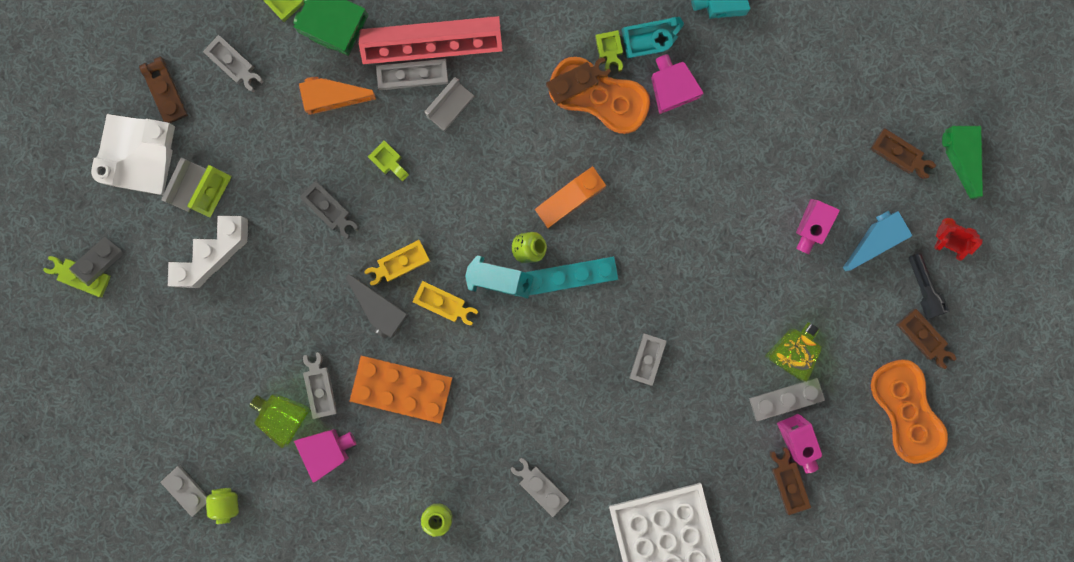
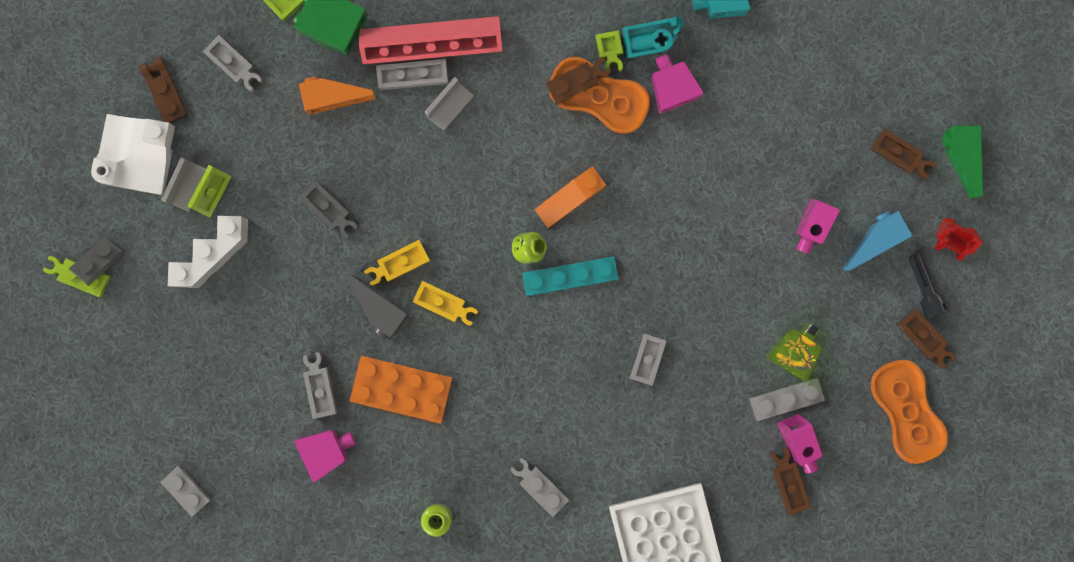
lime head [206,488,239,524] -> none
clear neon green torso [249,394,310,448] -> none
lime plate [368,141,409,182] -> none
piece [465,255,534,299] -> none

